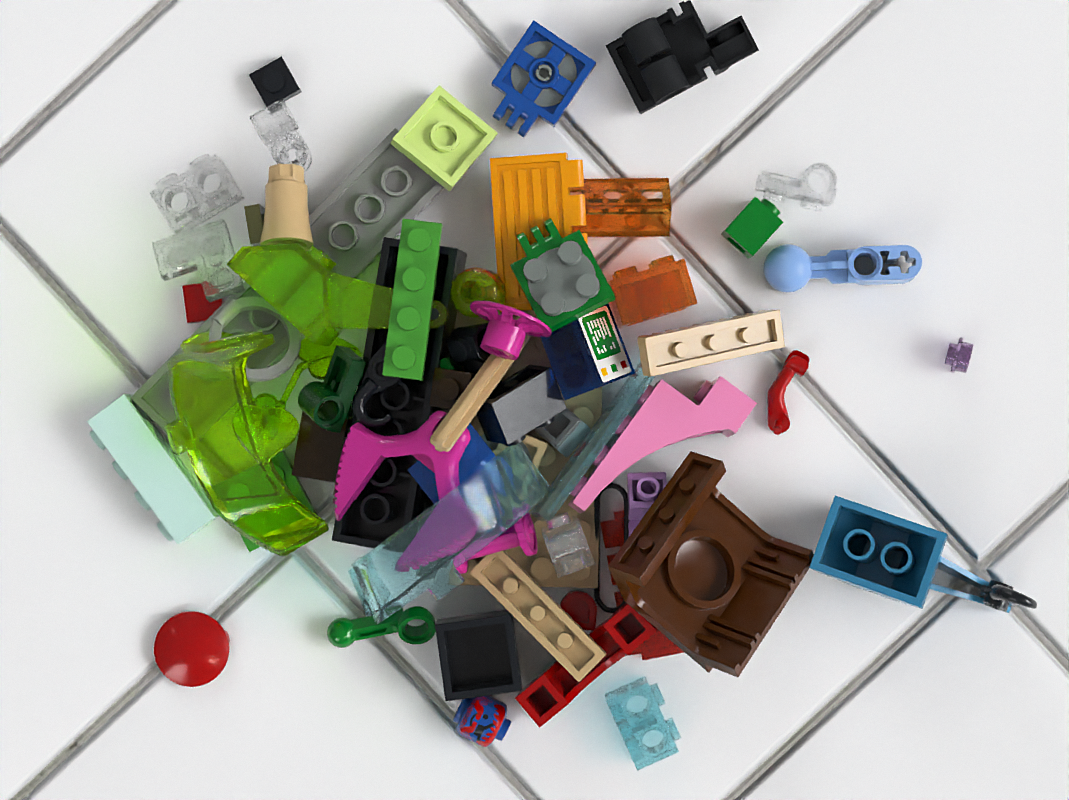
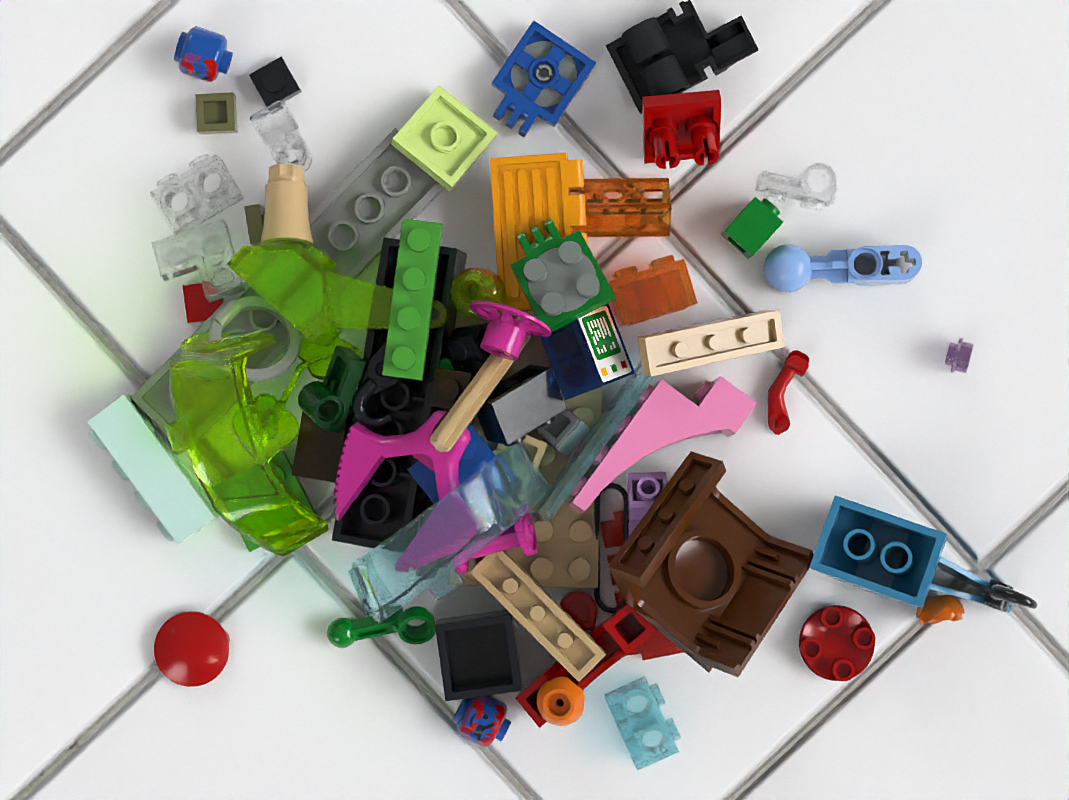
clear brick [541,511,595,578] -> none
none -> blue head [174,26,233,82]
none -> olive plate [195,92,238,134]
none -> orange plate [537,677,585,726]
none -> red plate [642,90,721,169]
none -> red dish [799,605,875,681]
none -> orange plate [916,595,965,625]

